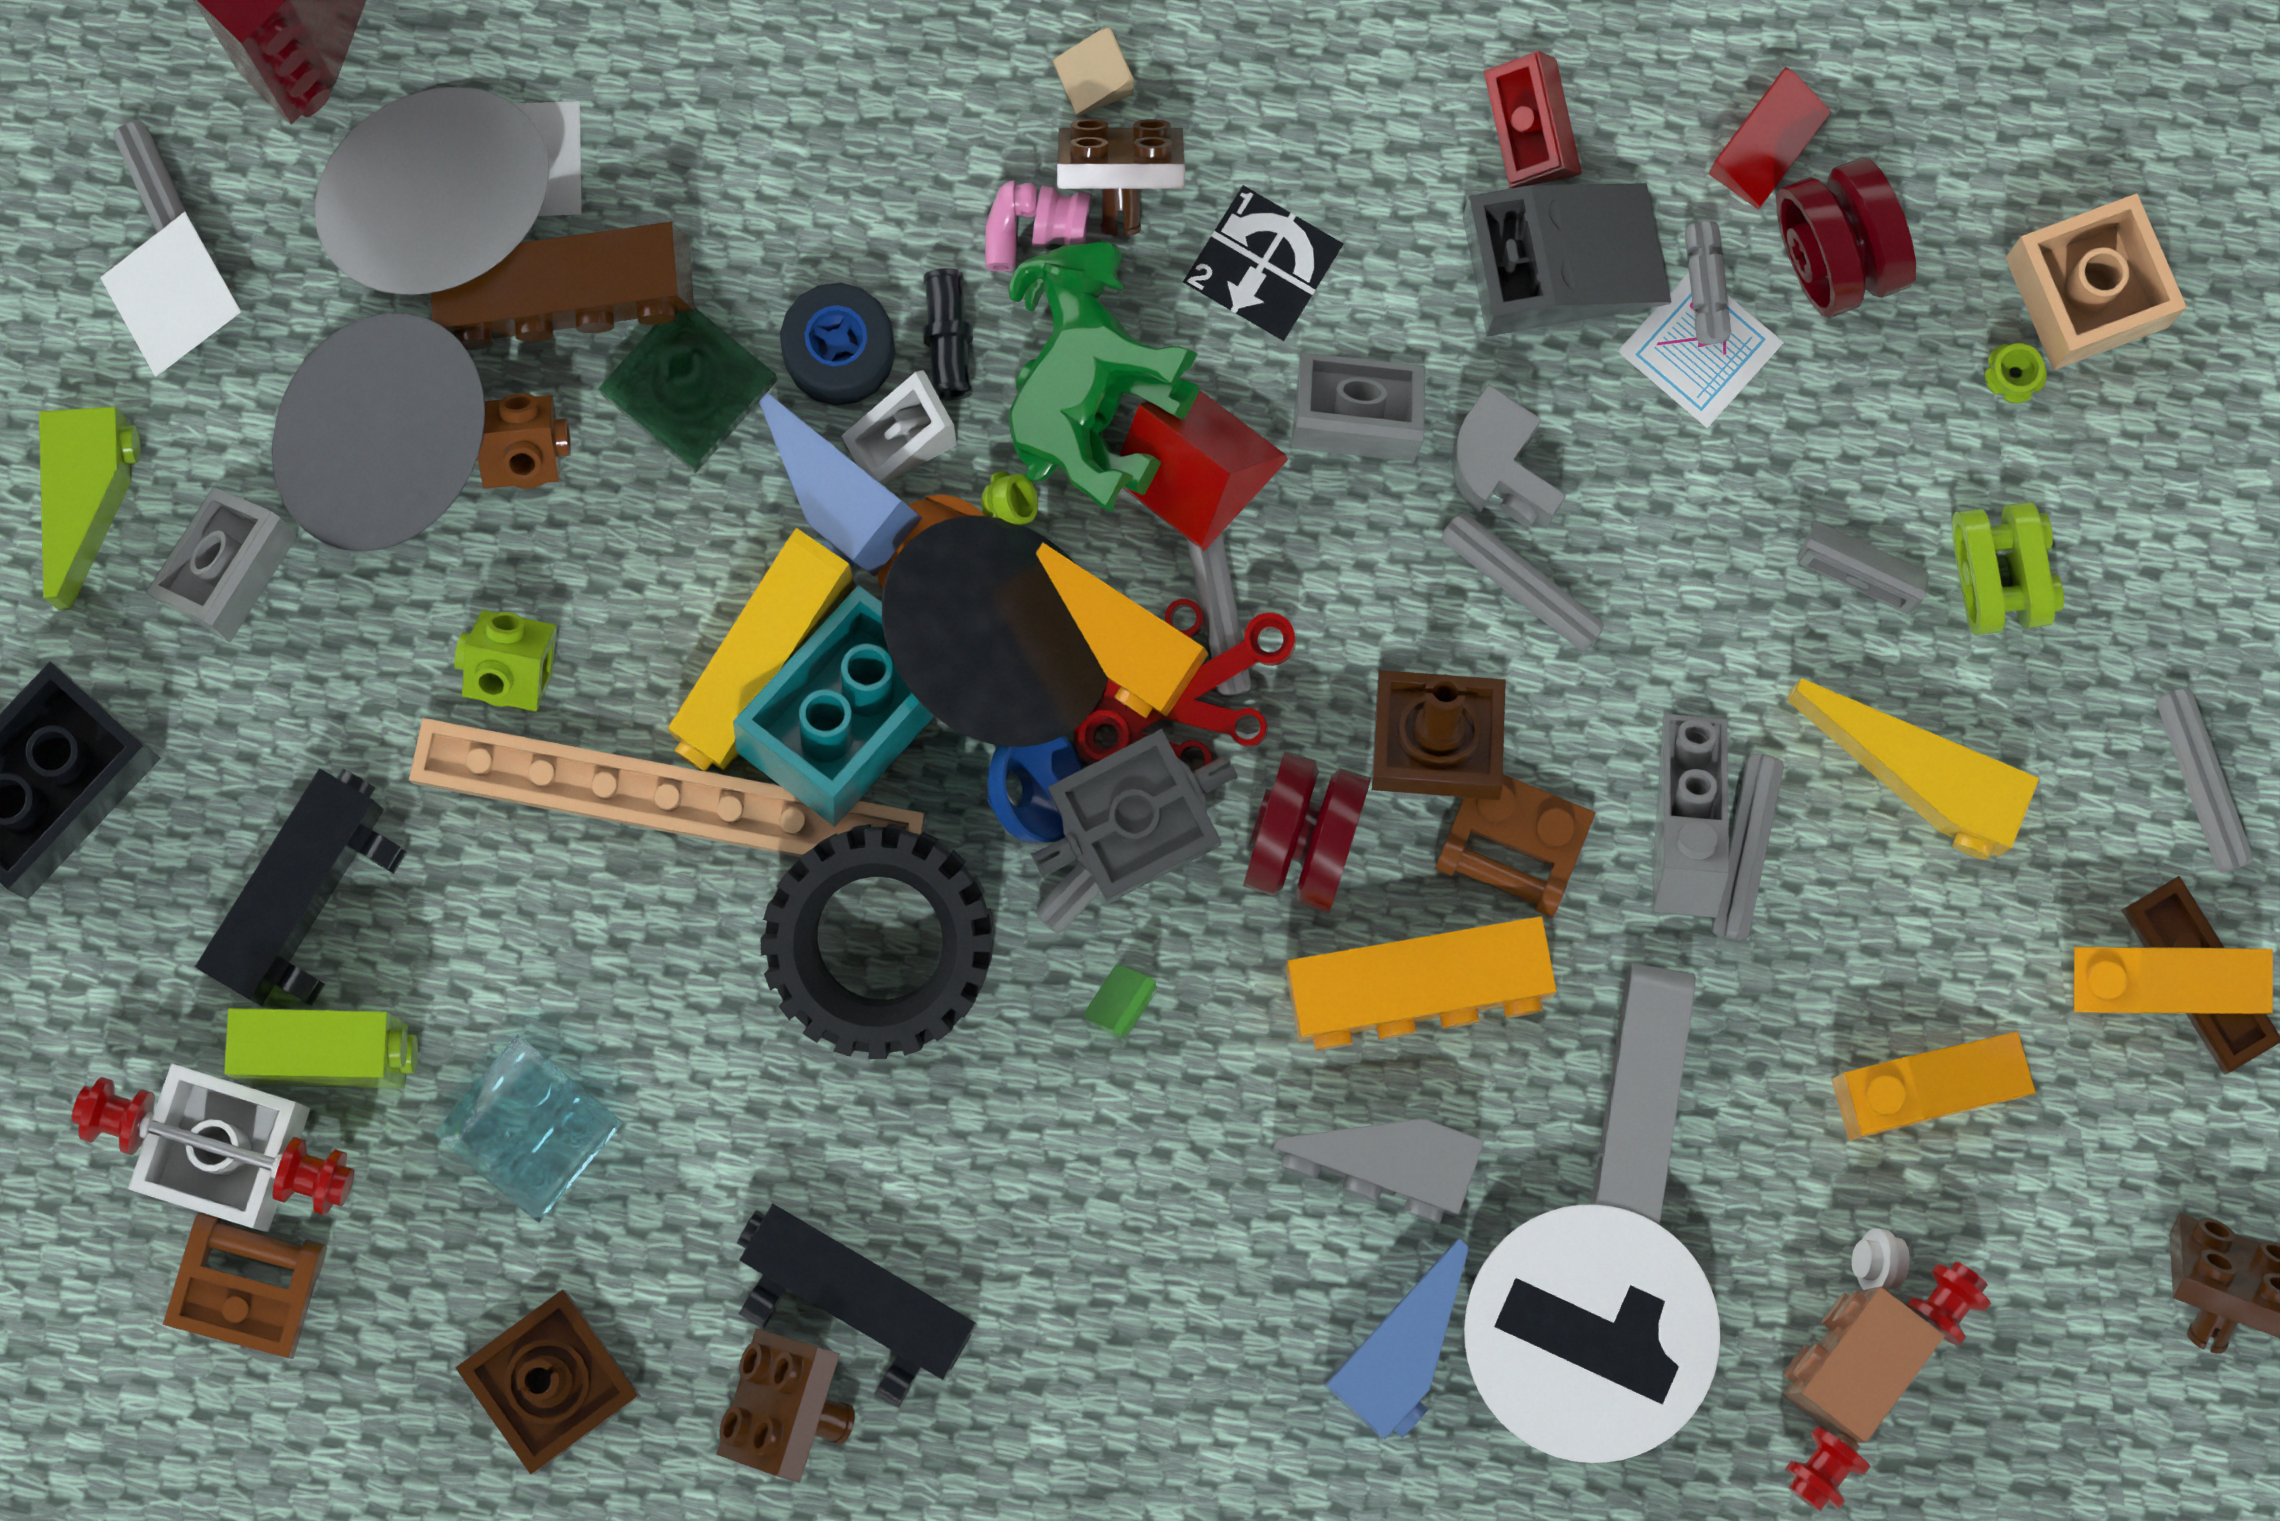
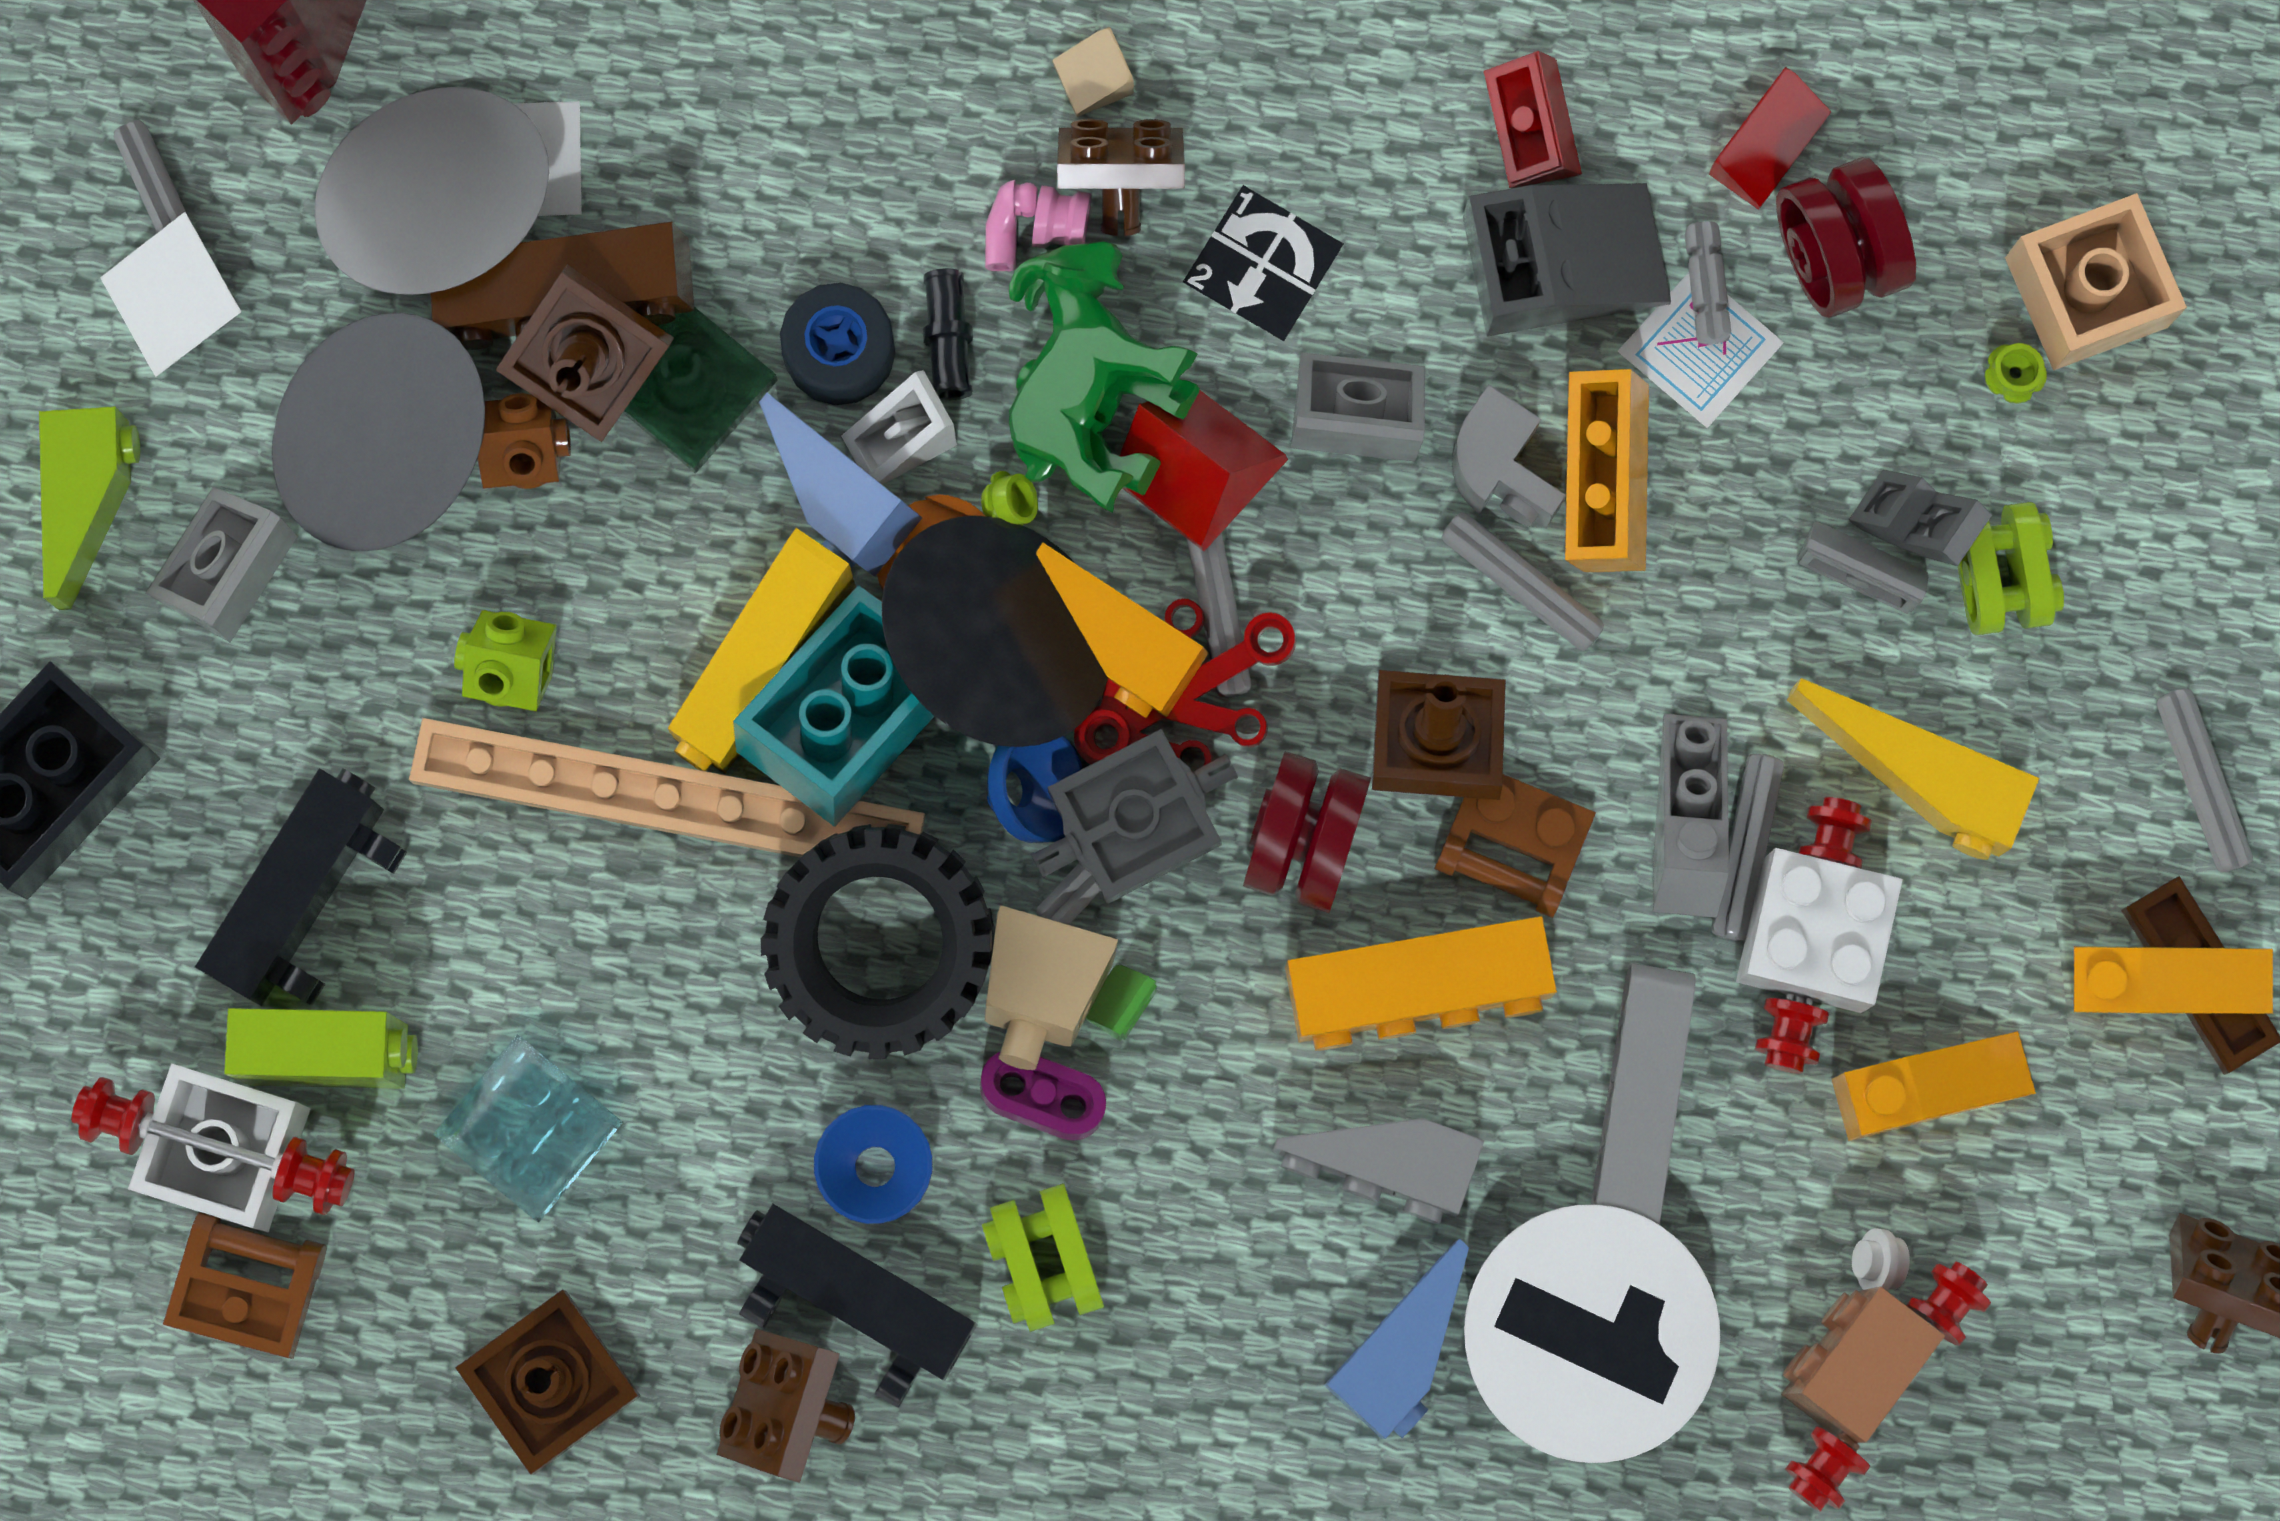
none -> reddish brown plate [496,264,674,442]
none -> blue piece [814,1105,933,1224]
none -> magenta plate [980,1051,1106,1141]
none -> lime brick [981,1183,1104,1332]
none -> tan torso [984,905,1118,1070]
none -> light orange brick [1565,369,1649,572]
none -> white brick [1736,797,1903,1074]
none -> dark grey slope [1849,470,1992,566]

